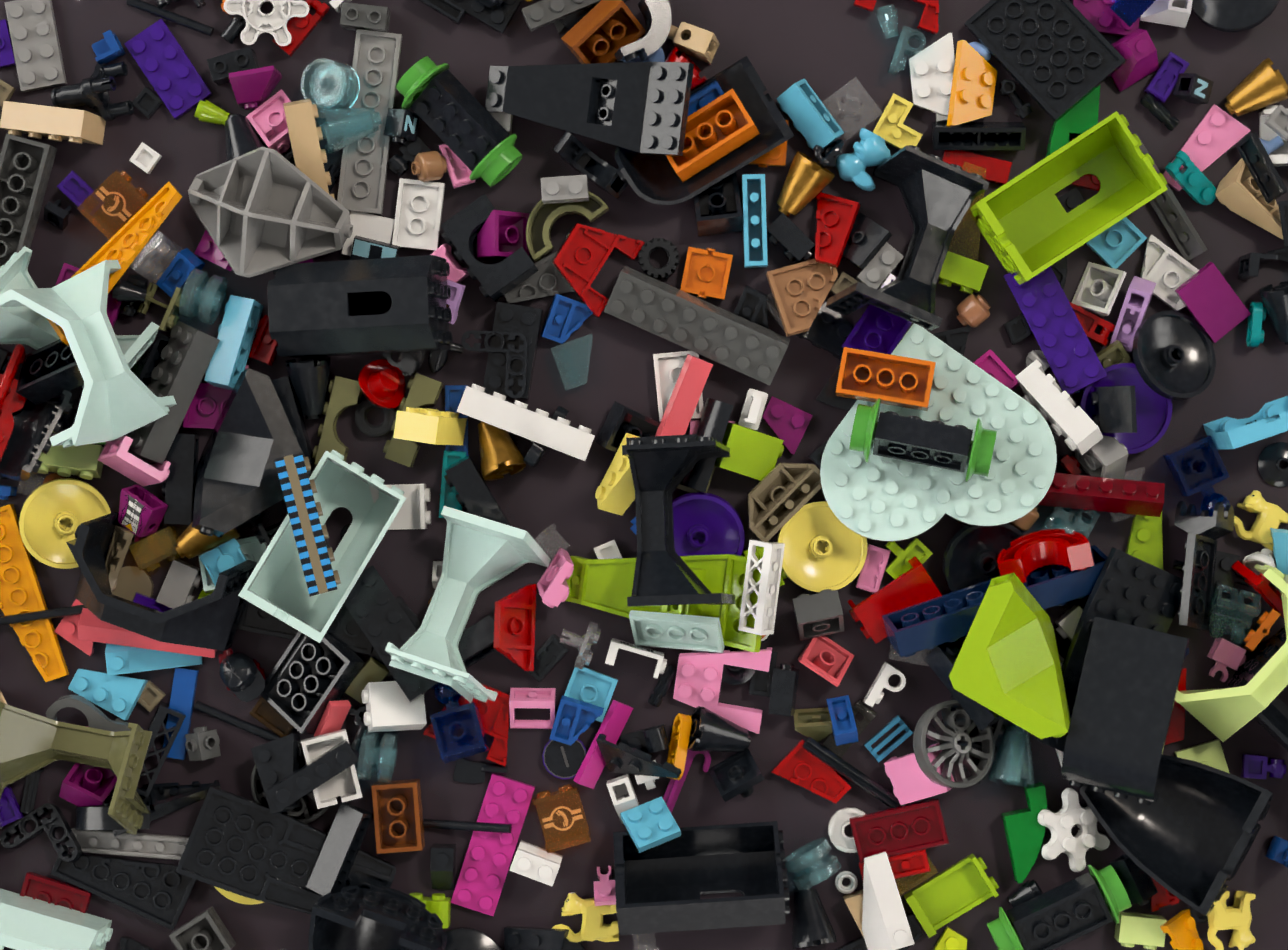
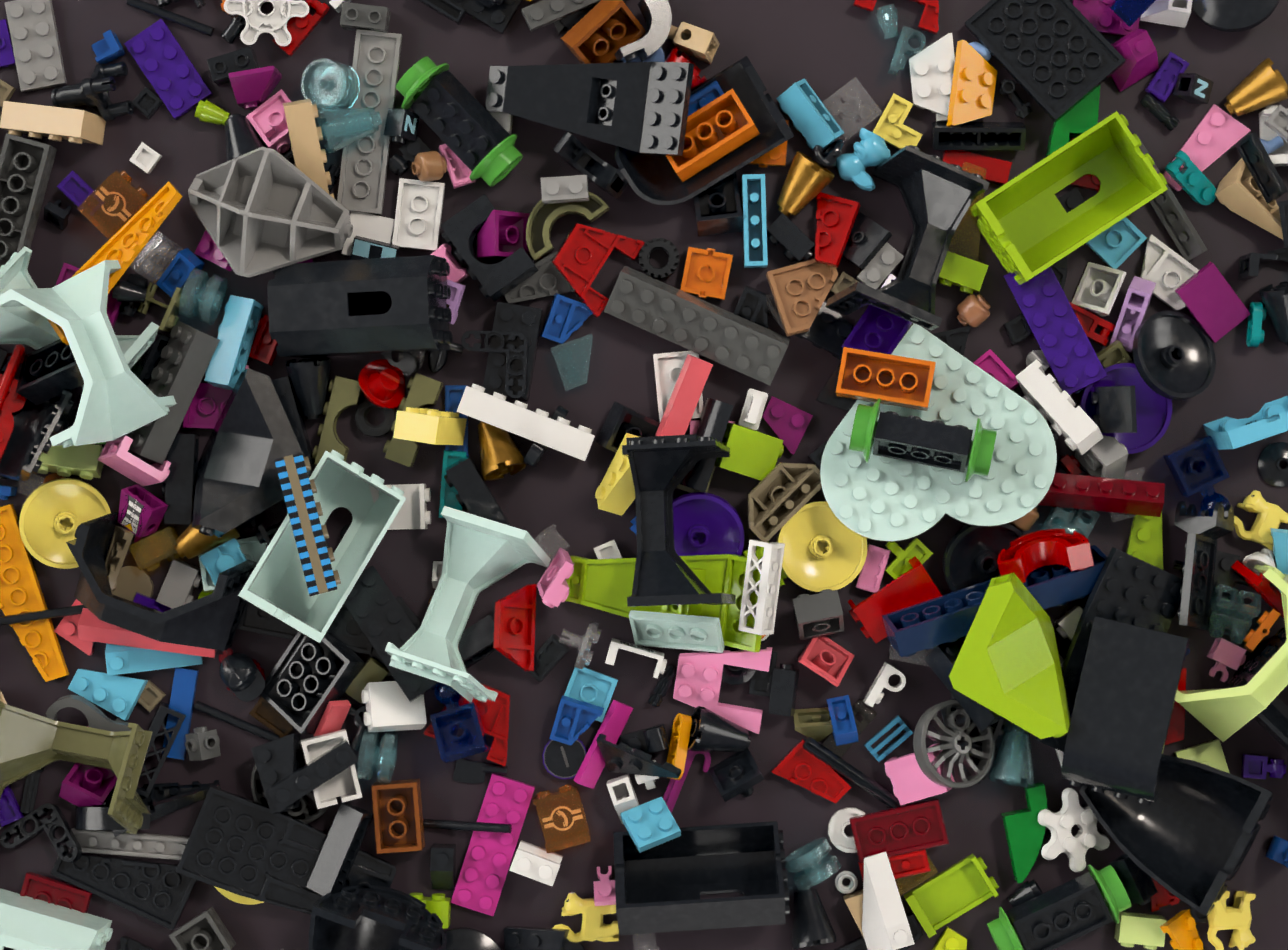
bright pink tile [509,688,556,729] -> none

